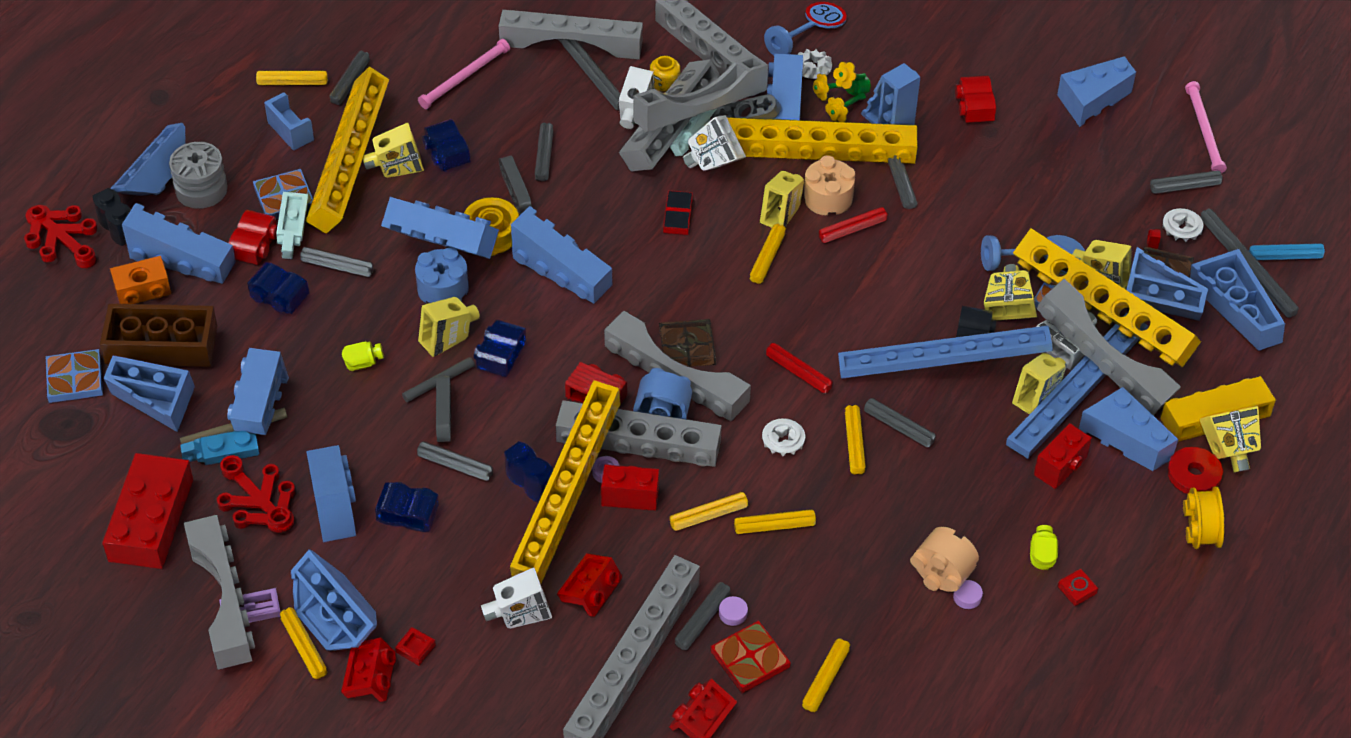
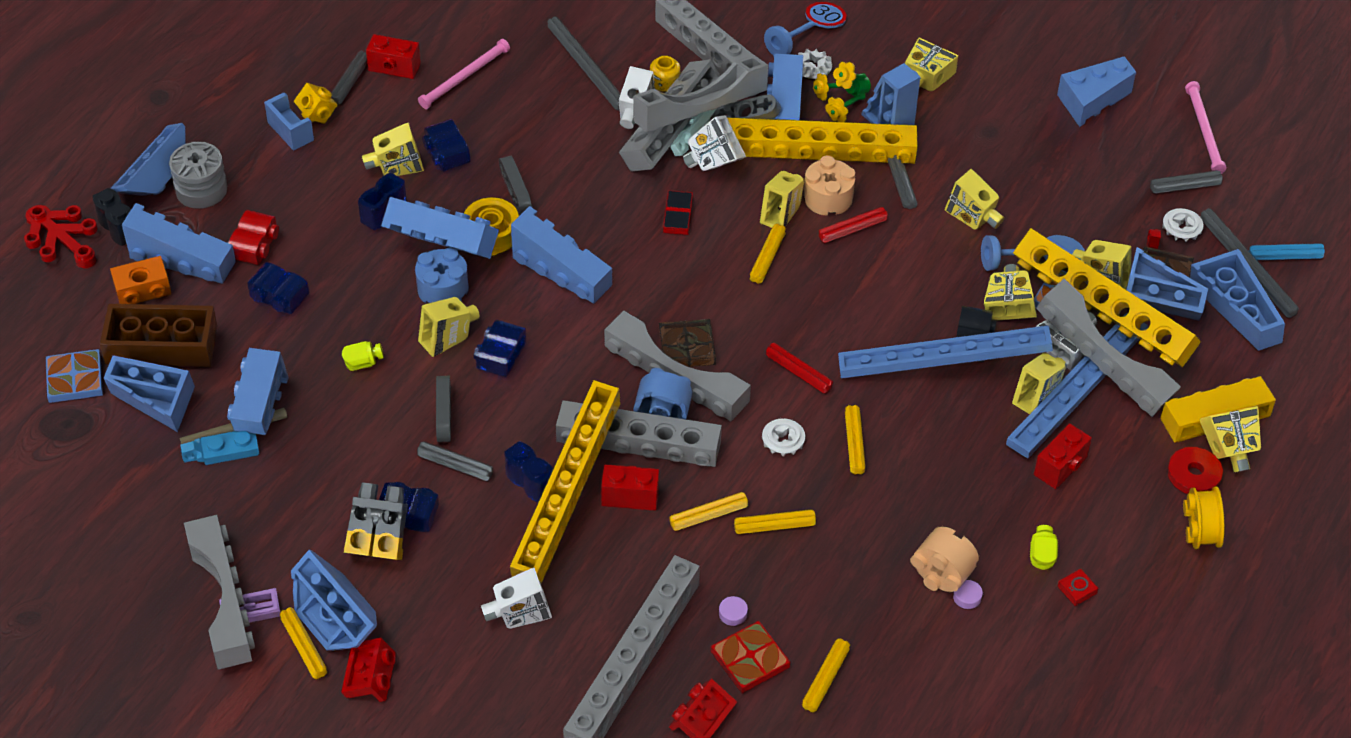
red brick [102,453,193,569] -> none
red plant [217,455,296,533] -> none
tile [253,169,313,219] -> none
yellow axle [256,71,328,85] -> none
light aqua hinge [276,192,309,259] -> none
axle [300,247,374,277] -> none
yellow brick [305,66,389,234] -> none
medium blue wedge [306,445,356,542] -> none
red tile [395,627,436,666] -> none
dark grey bar [402,357,475,403] -> none
light grey arch [499,10,643,60] -> none
dark grey axle [535,123,553,182] -> none
red bracket [557,553,622,617] -> none
red brick [565,362,627,405] -> none
lavender tile [592,456,619,483] -> none
dark grey axle [675,582,731,650] -> none
dark grey axle [864,398,936,448] -> none
red brick [955,76,996,123] -> none
medium blue wedge [1079,387,1178,471] -> none
none -> yellow brick [293,83,337,124]
none -> hips [344,482,408,560]
none -> clear blue brick [358,173,407,230]
none -> red brick [366,34,421,79]
none -> light yellow torso [905,38,958,91]
none -> light yellow torso [945,169,1005,229]

